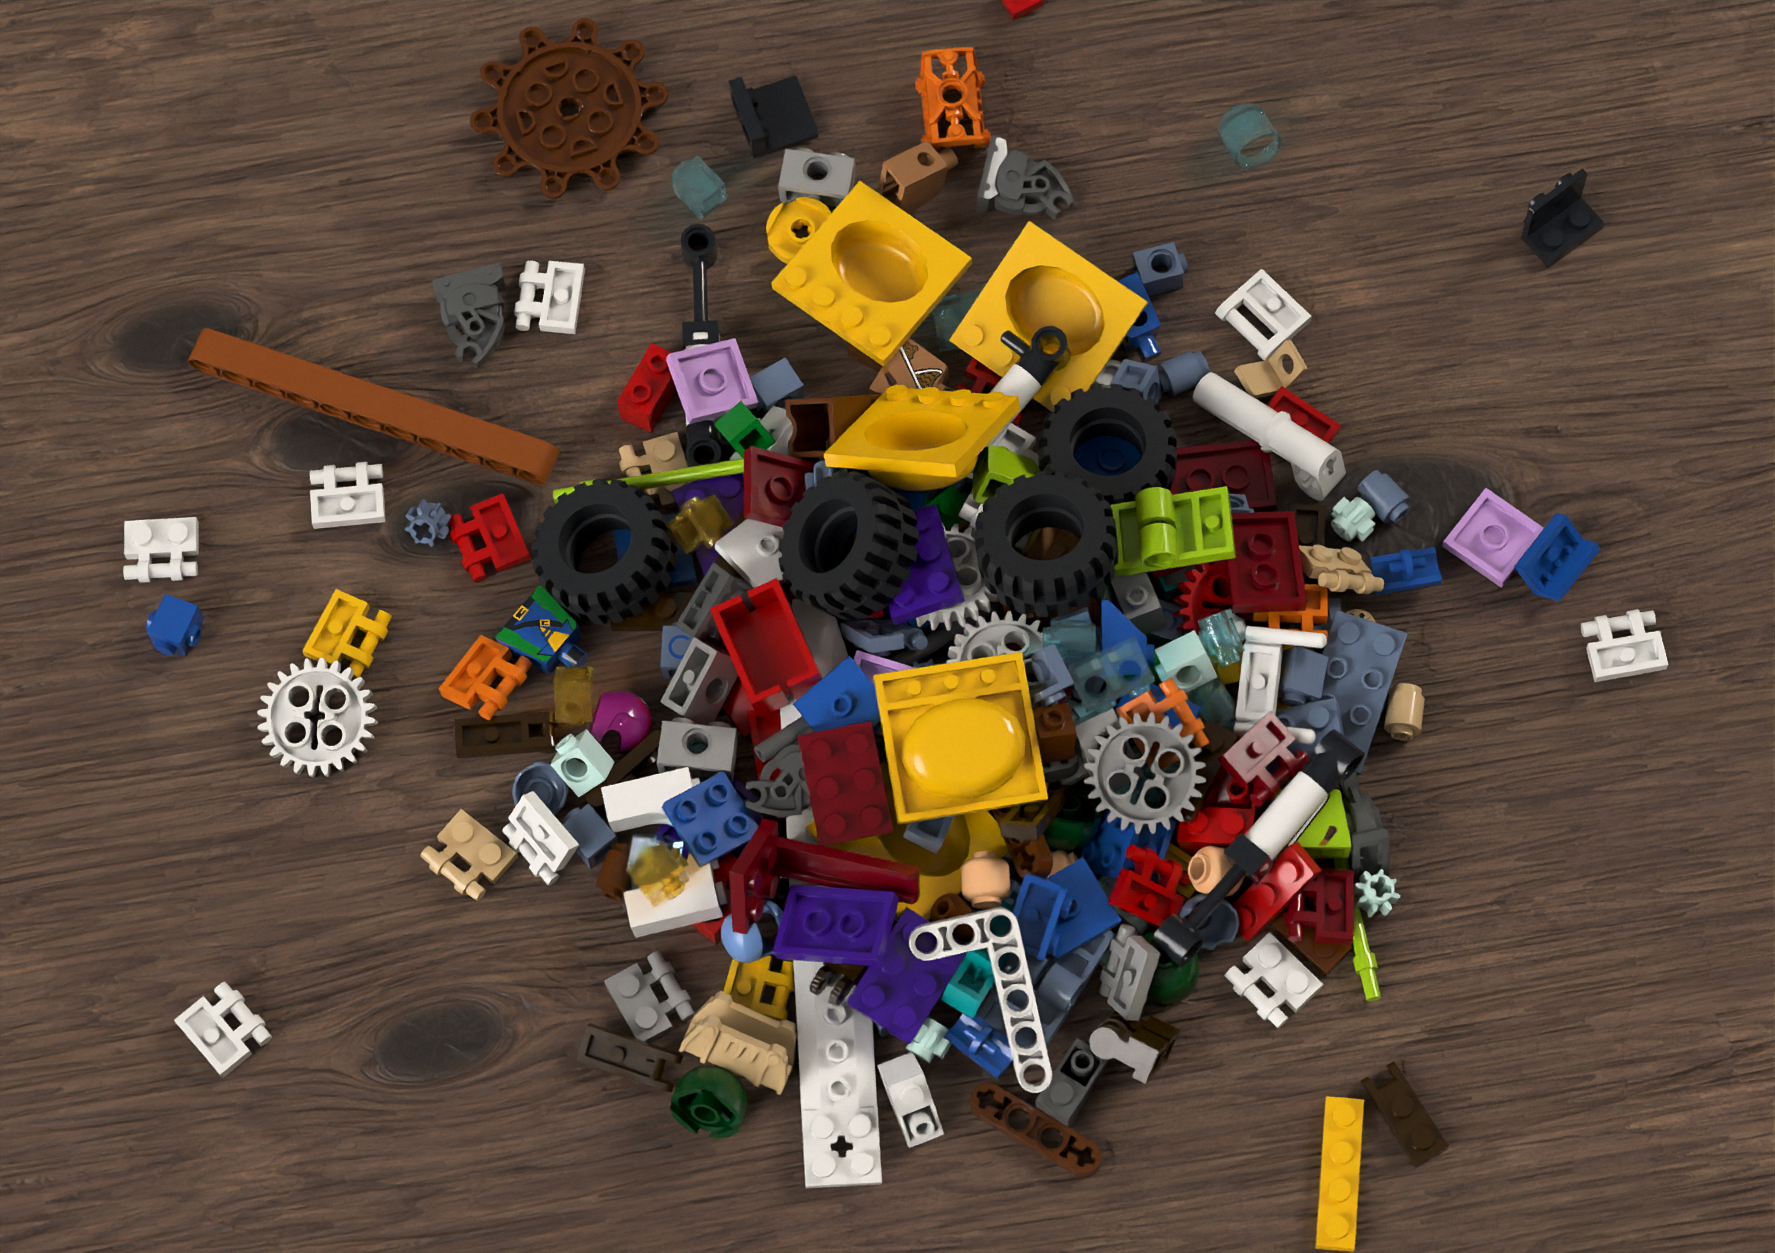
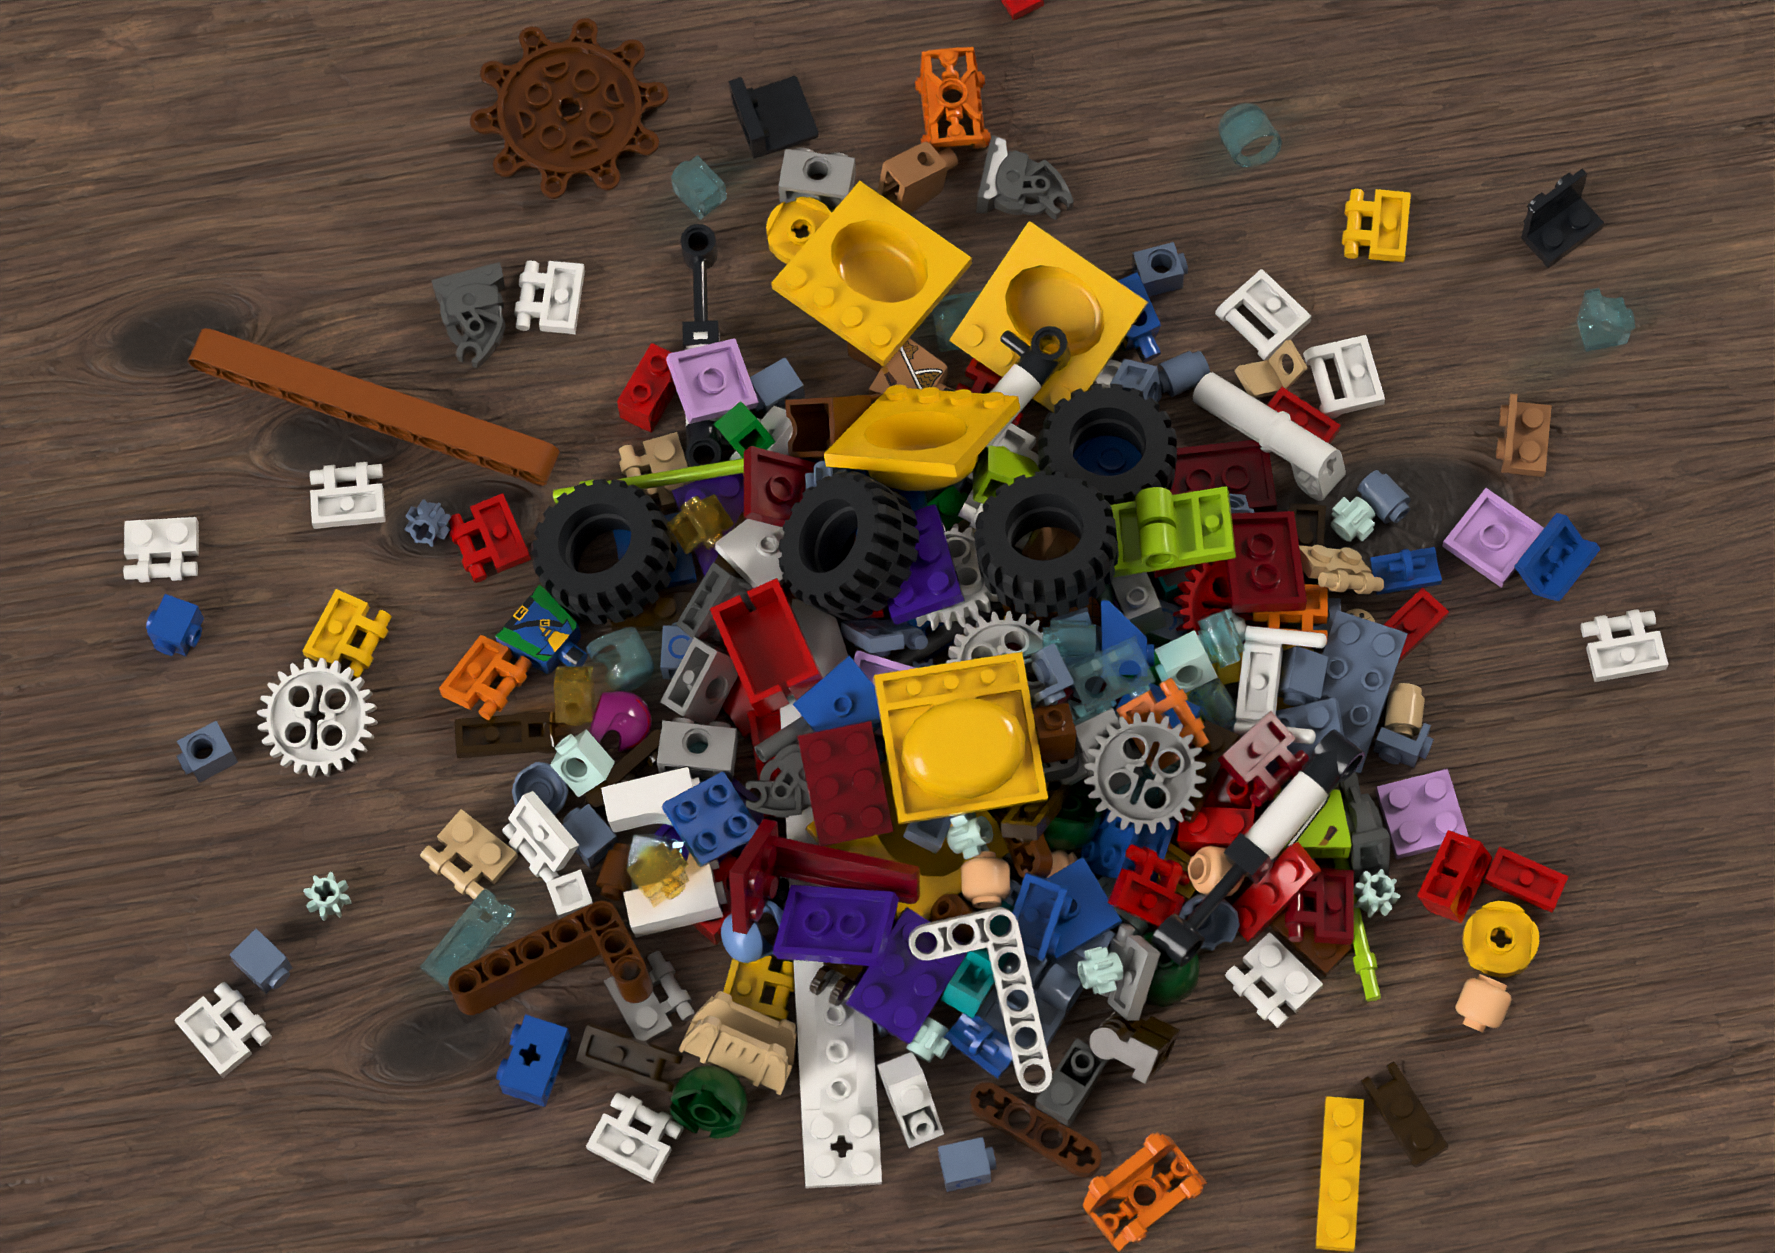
none -> sand blue brick [177,721,238,783]
none -> sand blue brick [229,929,293,994]
none -> light aqua gear [304,872,351,921]
none -> clear light blue plate [420,889,516,991]
none -> reddish brown beam [448,901,653,1015]
none -> blue brick [496,1014,571,1107]
none -> white plate [546,870,593,919]
none -> clear light blue helmet [586,627,654,692]
none -> white plate [586,1093,684,1183]
none -> sand blue brick [938,1137,997,1192]
none -> light aqua gear [946,812,993,860]
none -> light aqua gear [1077,947,1123,995]
none -> orange piece [1083,1132,1207,1252]
none -> white plate [1303,335,1385,419]
none -> yellow plate [1342,189,1411,263]
none -> sand blue bracket [1373,723,1434,768]
none -> lavender plate [1375,769,1469,860]
none -> red plate [1383,587,1449,664]
none -> red brick [1417,830,1492,924]
none -> light nougat head [1456,974,1512,1033]
none -> yellow plate [1463,901,1539,977]
none -> red plate [1484,846,1569,913]
none -> medium nougat bracket [1496,393,1552,477]
none -> clear light blue arch [1577,288,1635,352]

